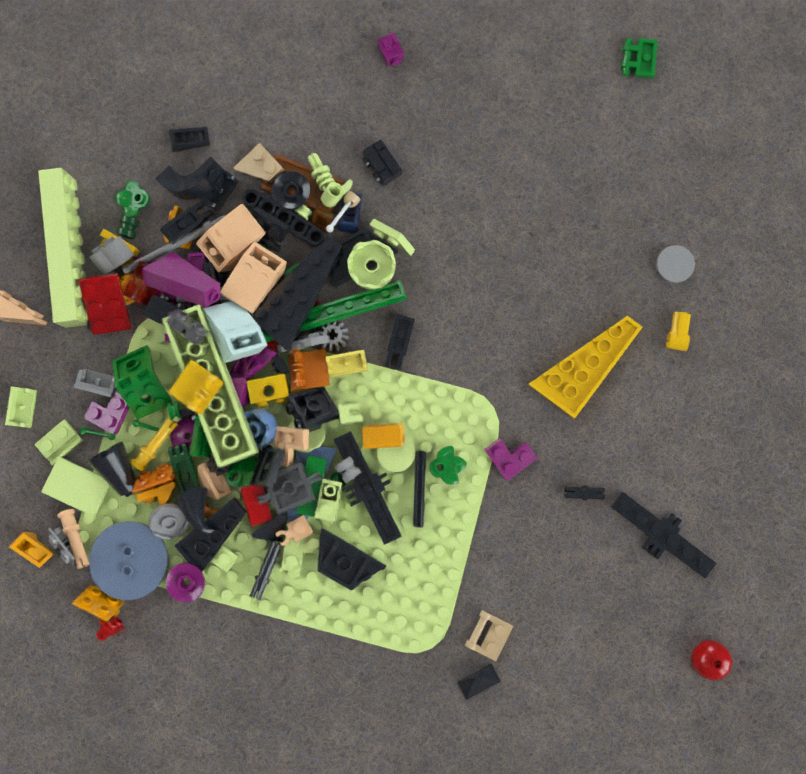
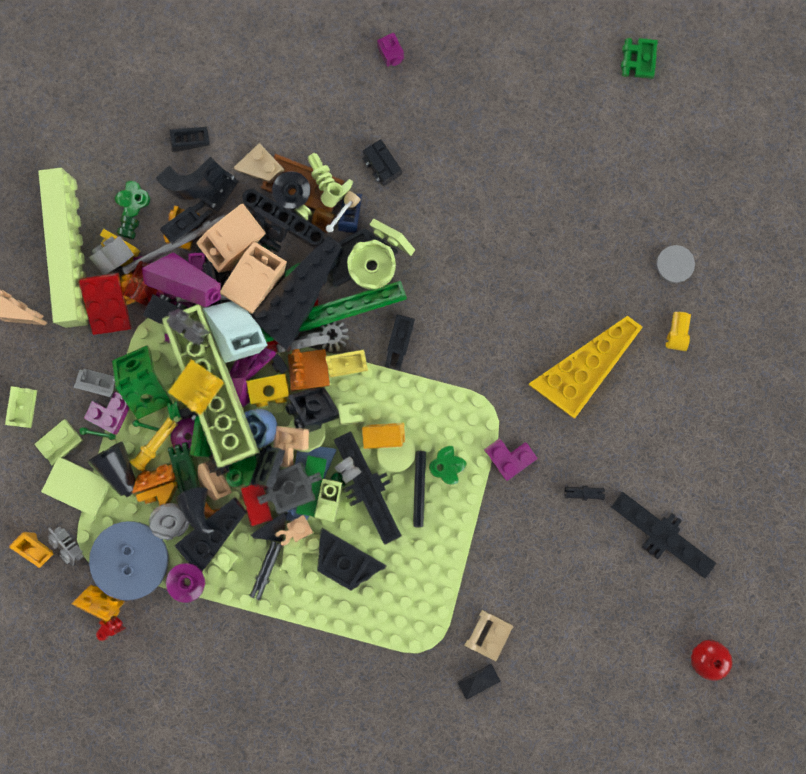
light nougat pin [57,509,90,569] -> none

